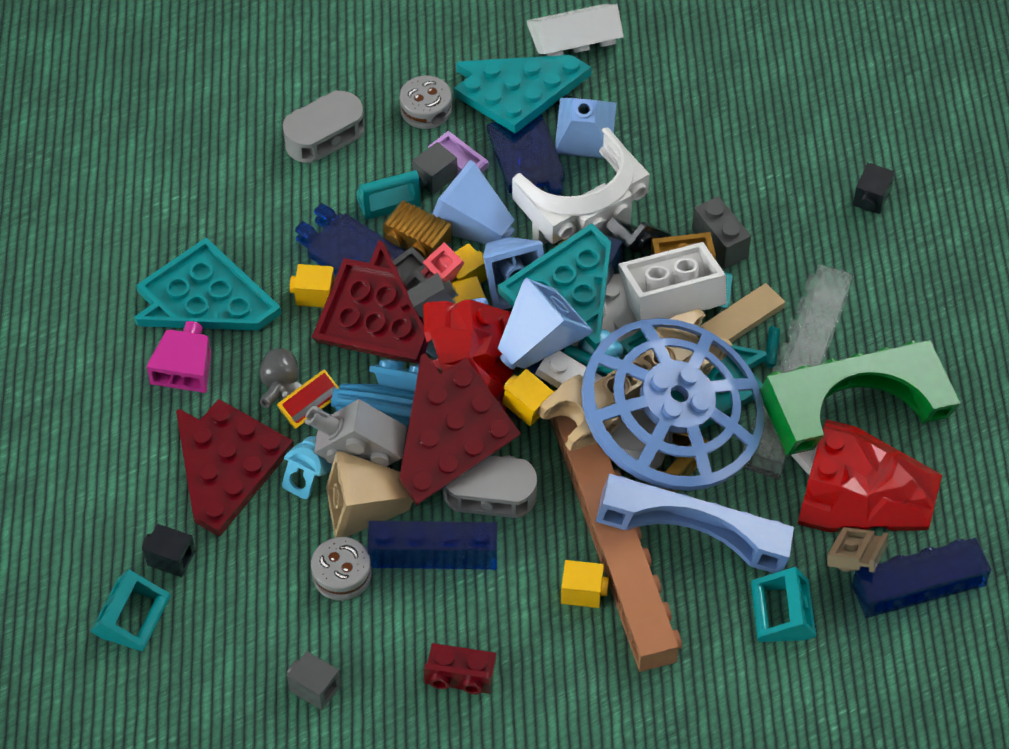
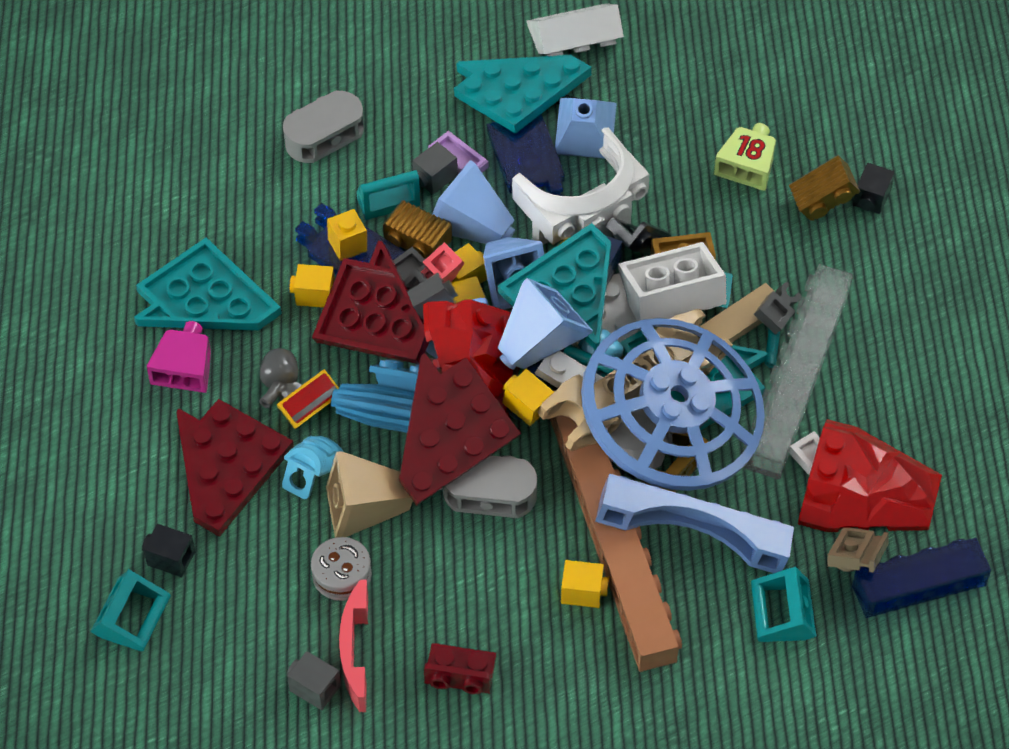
light grey brick [305,399,407,467] -> none
clear blue brick [367,521,498,570] -> none
light grey head [400,76,452,129] -> none
dark grey brick [692,196,751,269] -> none
arch [760,340,960,456] -> none
none -> yellow brick [327,209,367,261]
none -> coral slope [339,580,368,712]
none -> yellowish green torso [714,123,776,191]
none -> dark grey plate [754,282,801,334]
none -> pearl gold brick [789,155,860,221]

